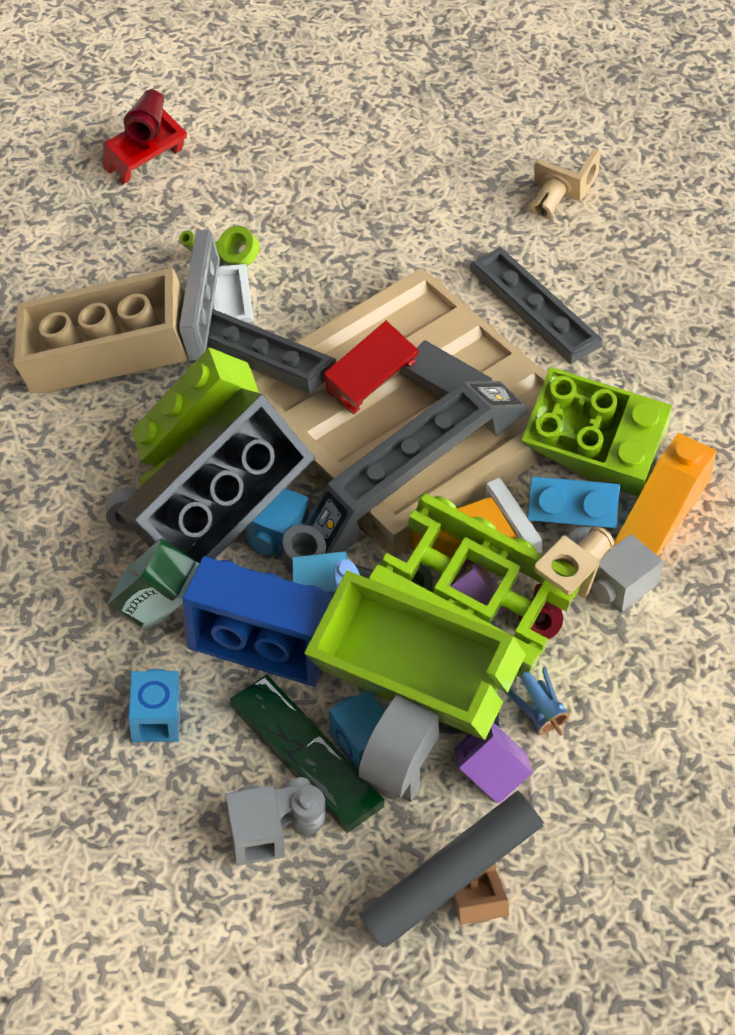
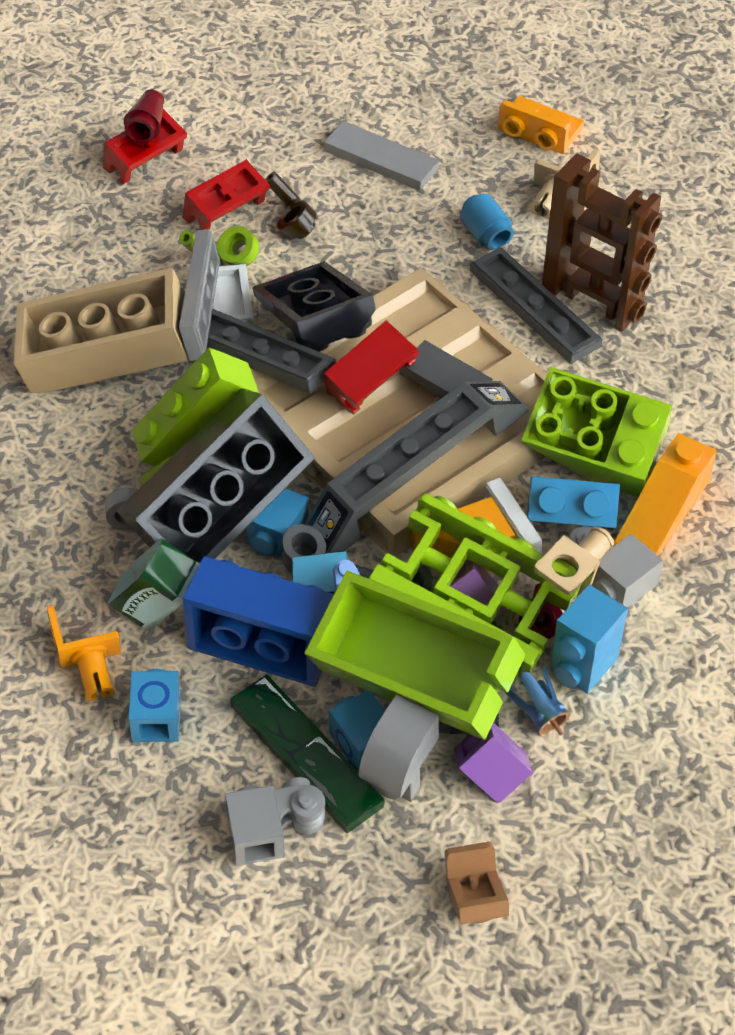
dark grey brick [358,790,544,948] -> none
none -> light orange bracket [47,605,121,701]
none -> red hinge [182,159,270,230]
none -> black slope [252,261,376,352]
none -> dark brown plate [265,171,317,240]
none -> light grey tile [324,121,439,191]
none -> dark azure brick [460,194,514,250]
none -> light orange bracket [498,95,584,154]
none -> reddish brown fence [542,153,662,332]
none -> dark azure brick [550,584,628,694]

